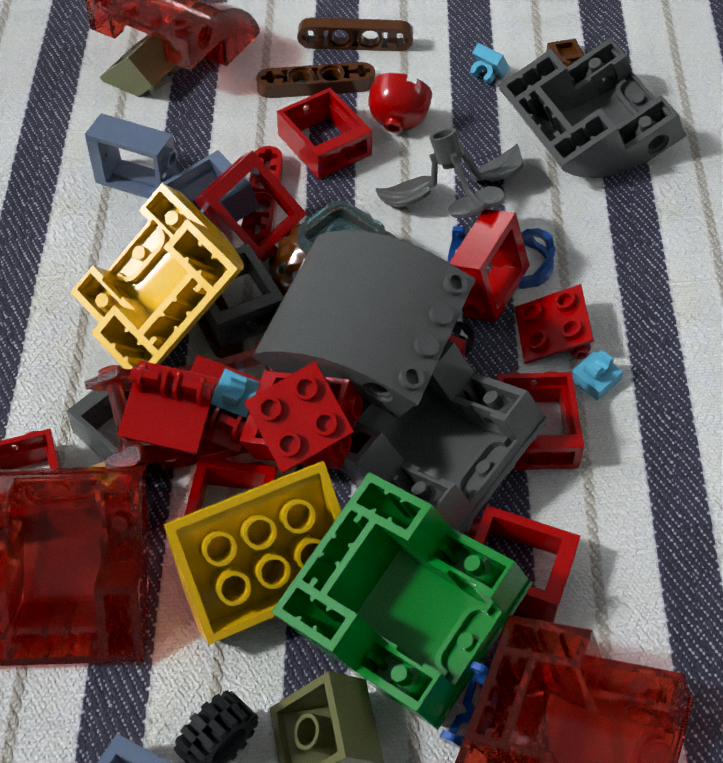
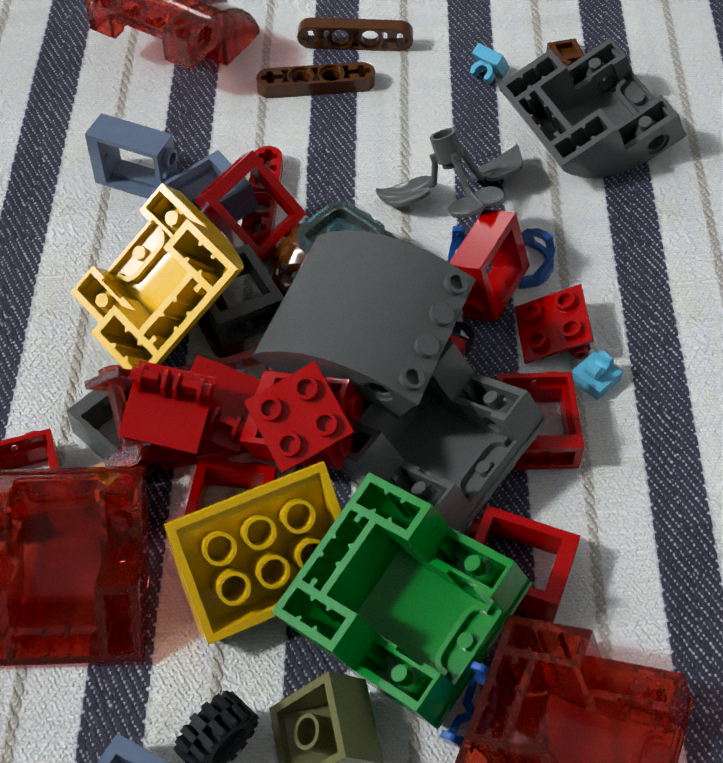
olive slope [100,23,189,97] -> none
medium azure tile [211,369,260,422] -> none
red window [277,88,373,180] -> none
red cylinder [368,73,433,133] -> none

